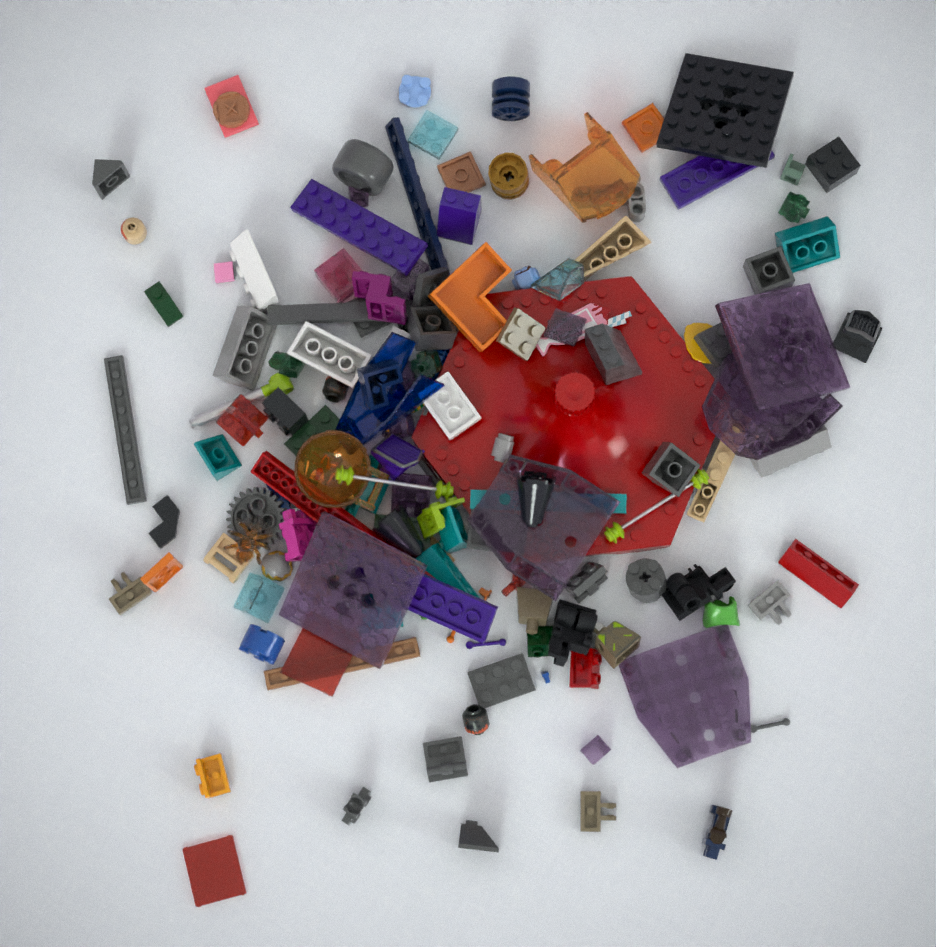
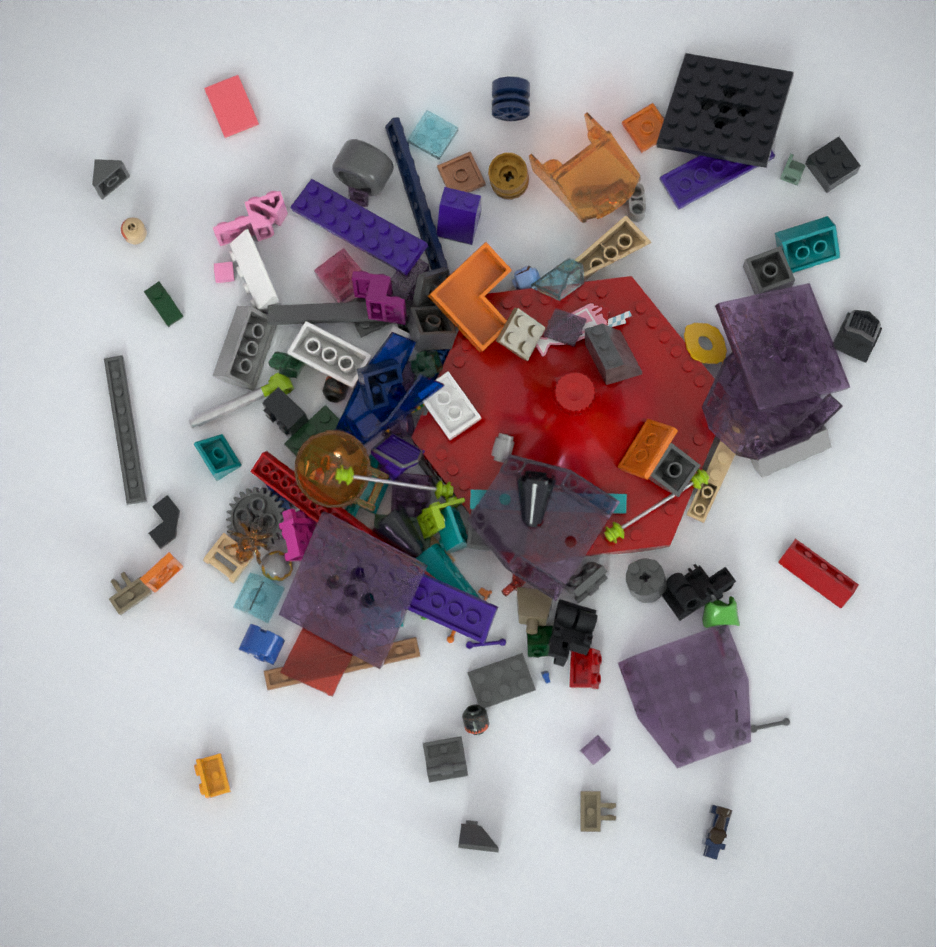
clear red piece [182,835,247,907] -> none
nougat tile [213,92,250,128] -> none
clear red bracket [216,394,268,446] -> none
dark grey plate [341,787,372,825] -> none
light blue piece [399,75,431,108] -> none
dark tan torso [593,621,641,669] -> none
dark grey plate [694,322,744,369] -> none
light grey hinge [748,580,792,625] -> none
clear green brick [778,191,810,223] -> none
none -> bright pink piece [213,191,288,246]
none -> orange tile [618,419,678,480]

